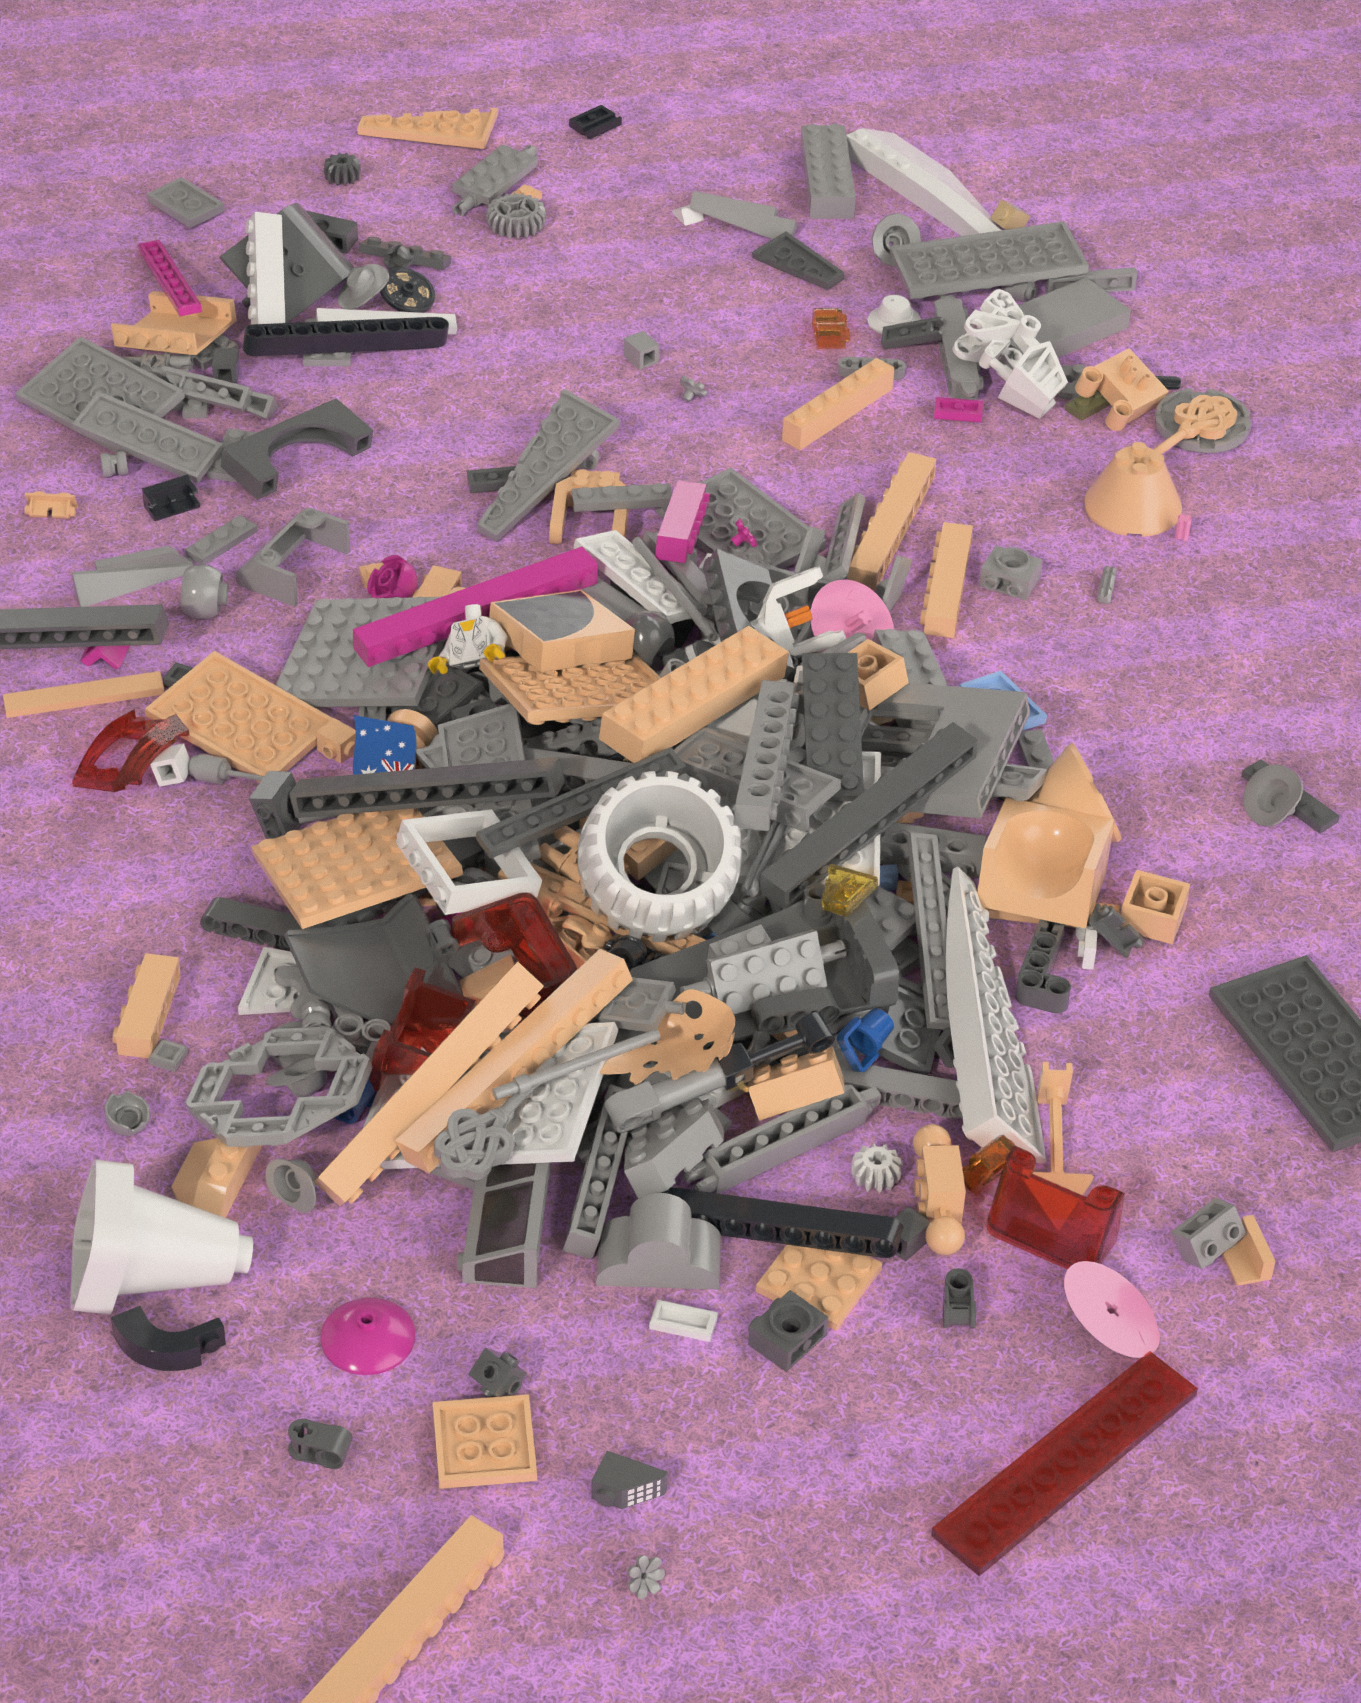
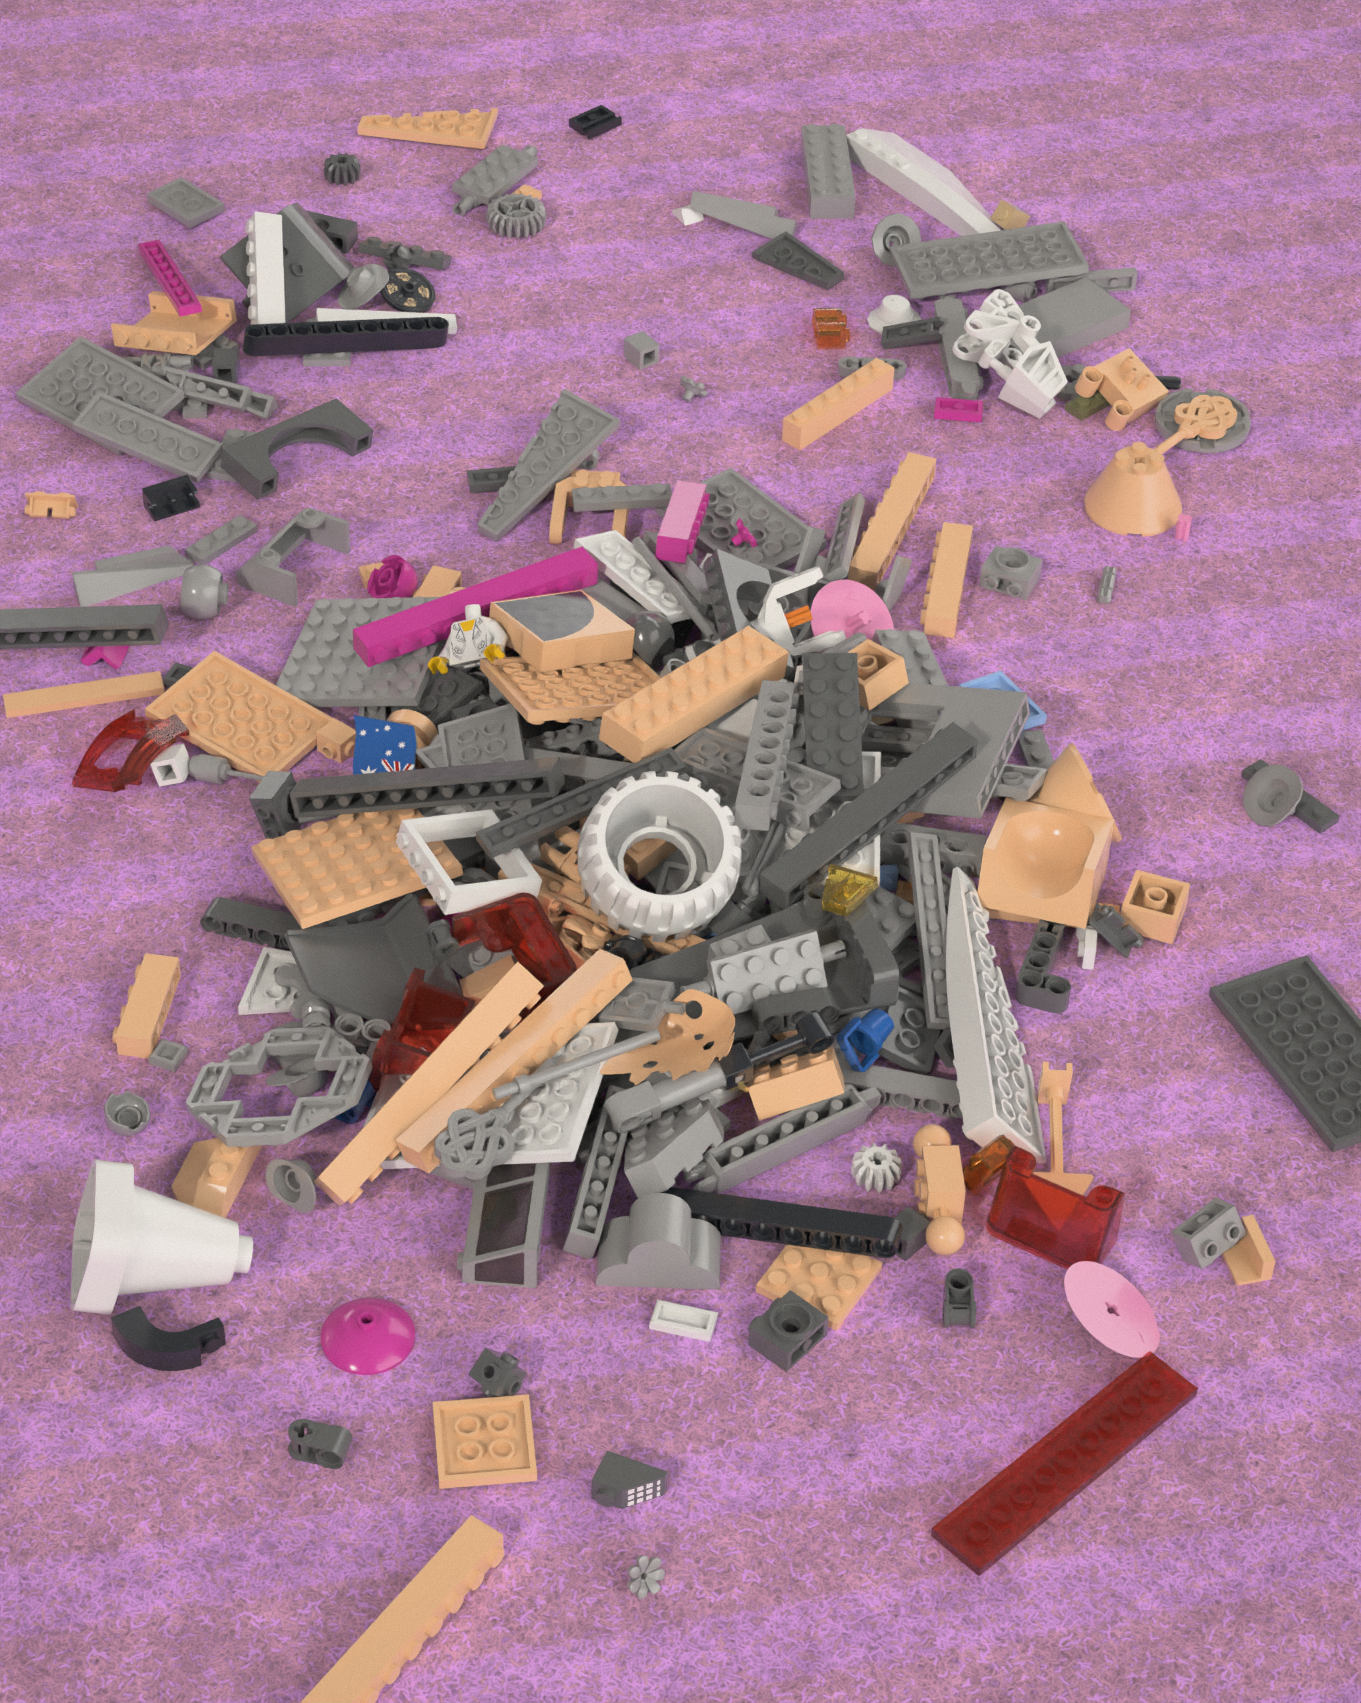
light grey wheel [100,451,128,478] -> none

